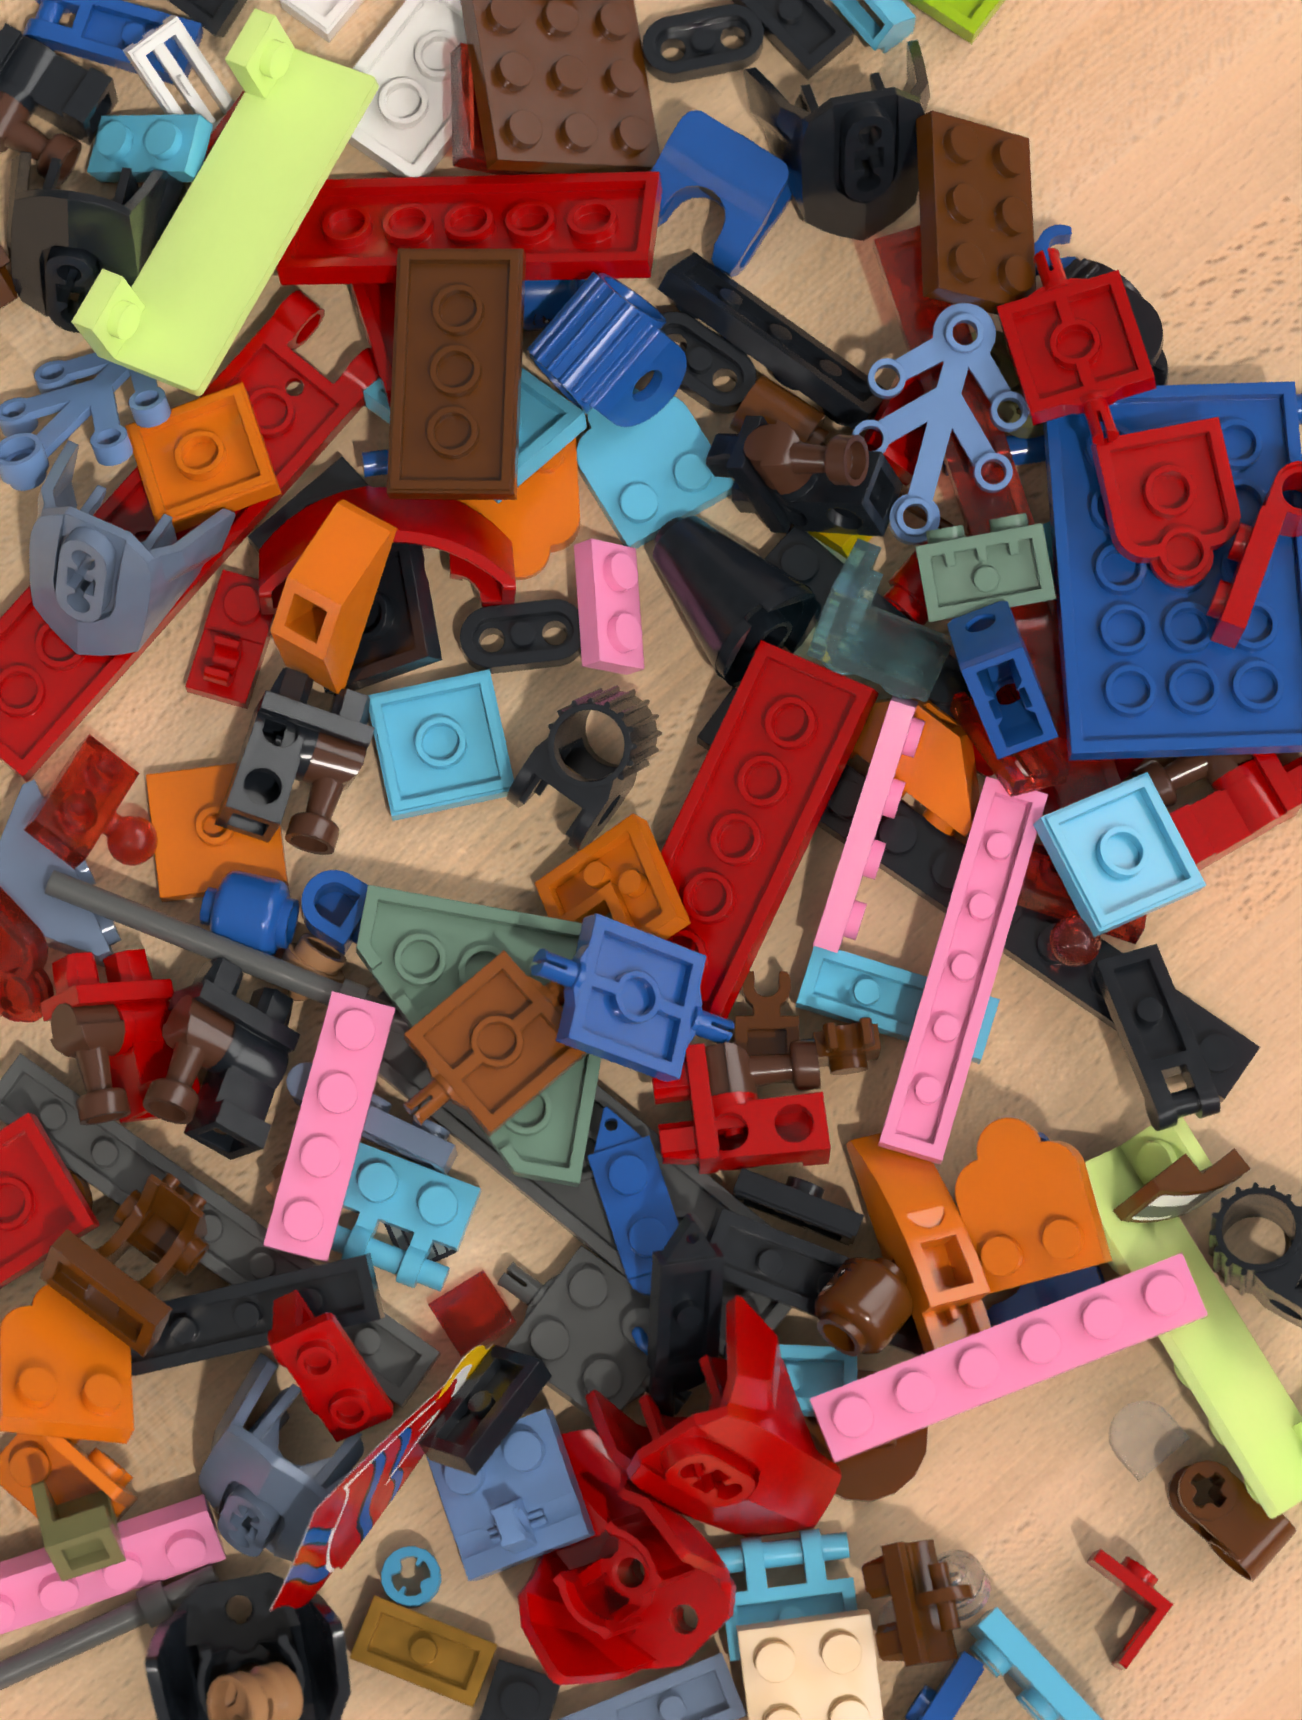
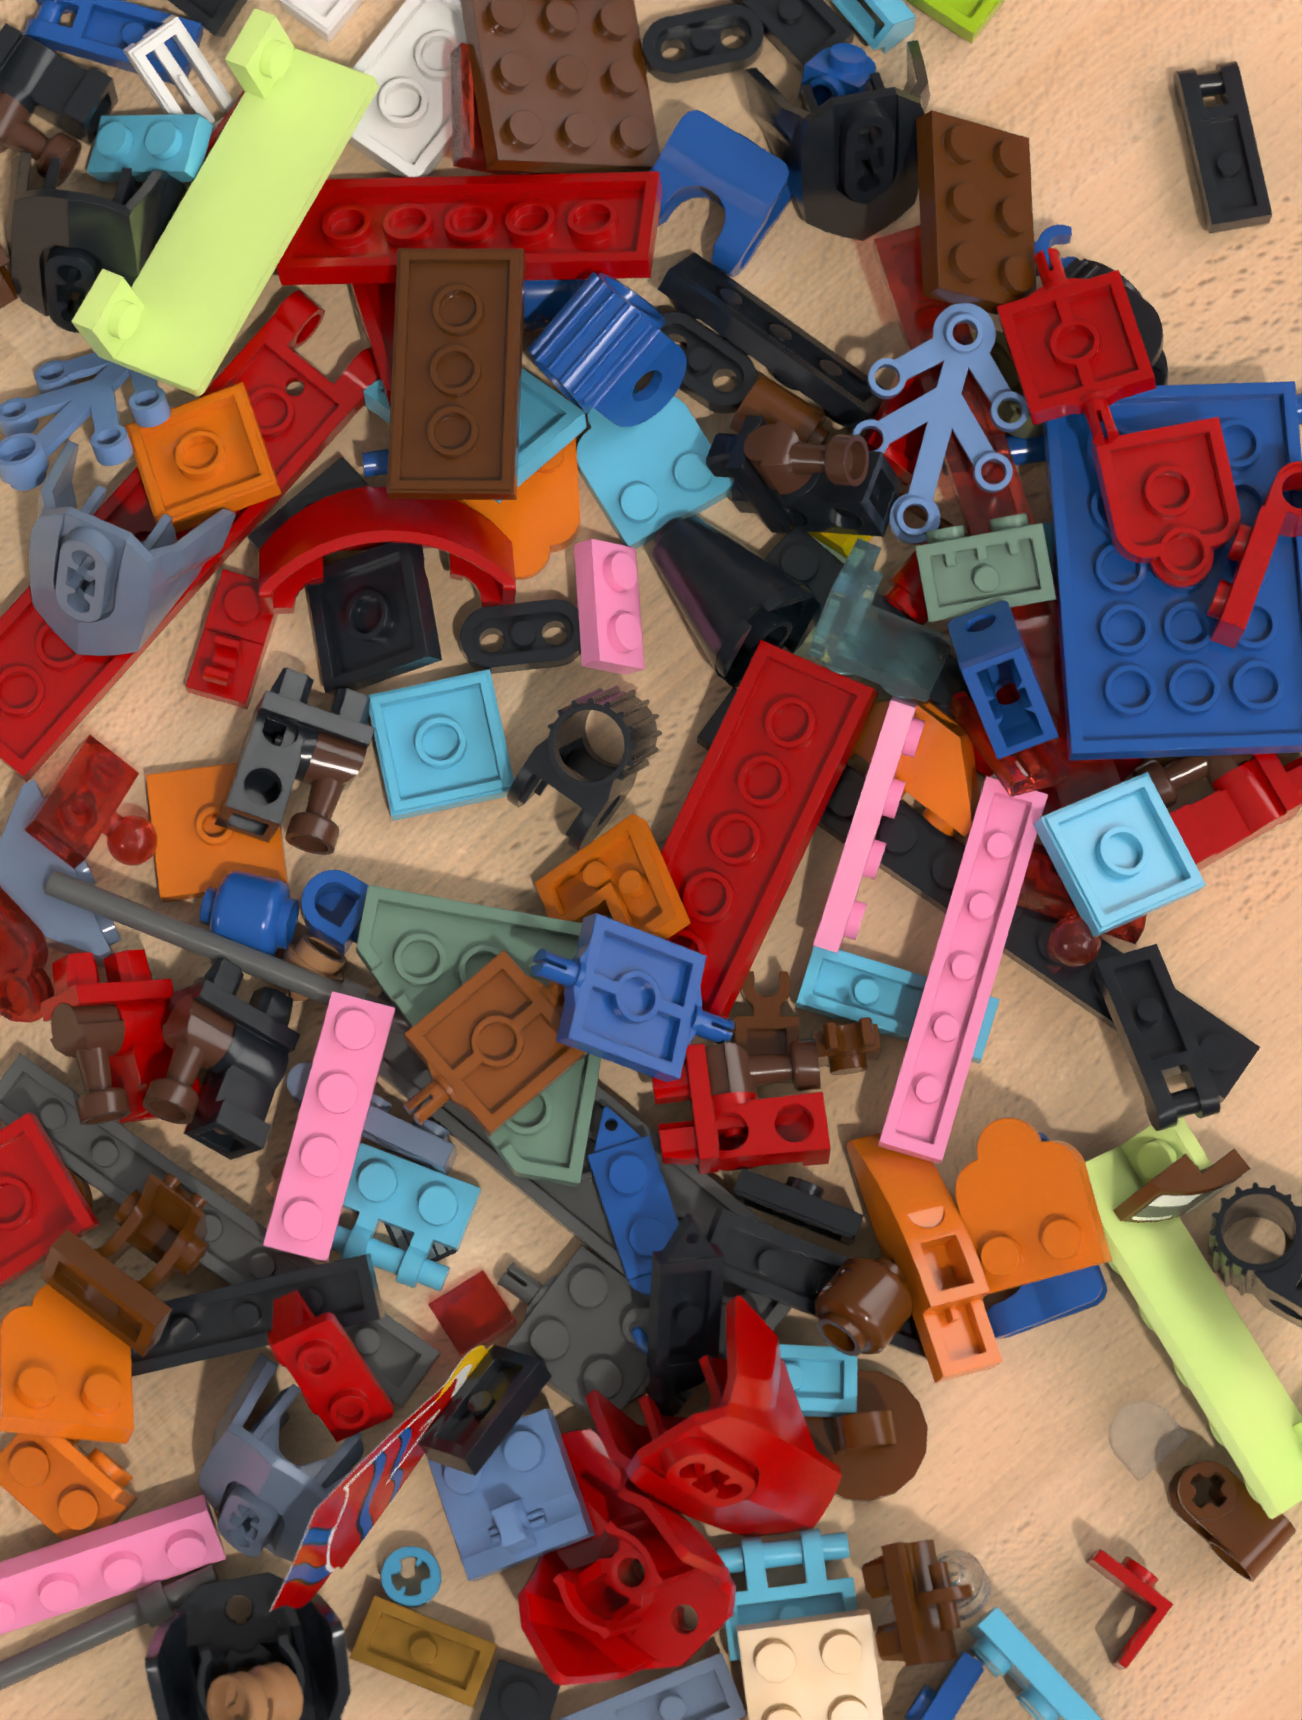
olive panel [31,1481,126,1582] -> none
orange slope [270,499,397,694] -> none
bright pink plate [809,1253,1208,1463] -> none
none -> blue plate [798,43,876,107]
none -> black plate [1174,61,1273,234]

